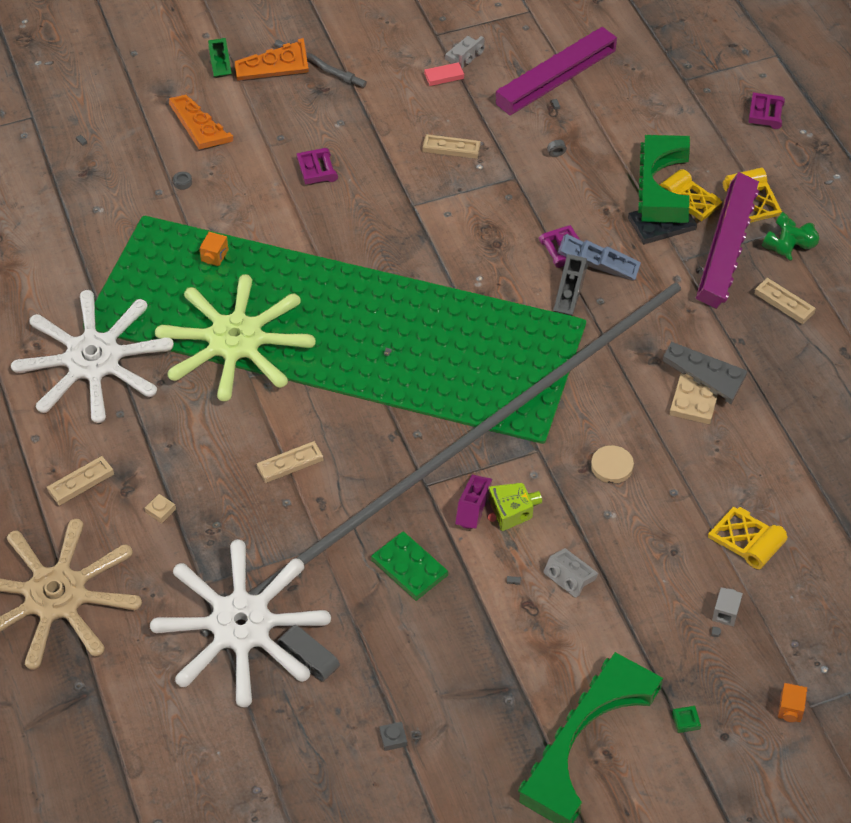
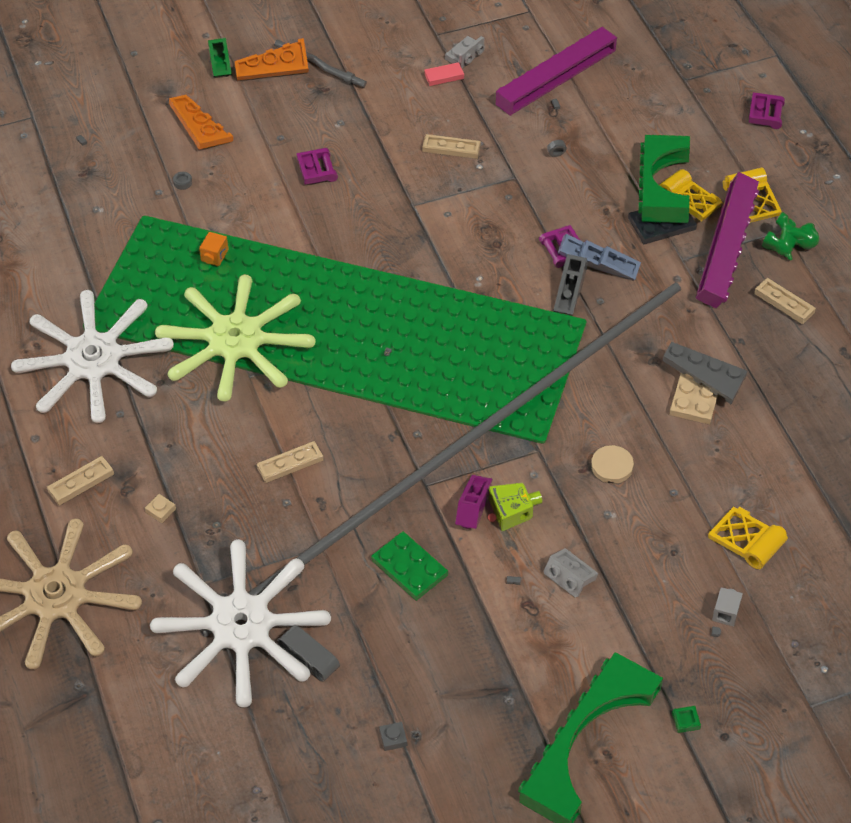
orange brick [778,683,807,723] -> none

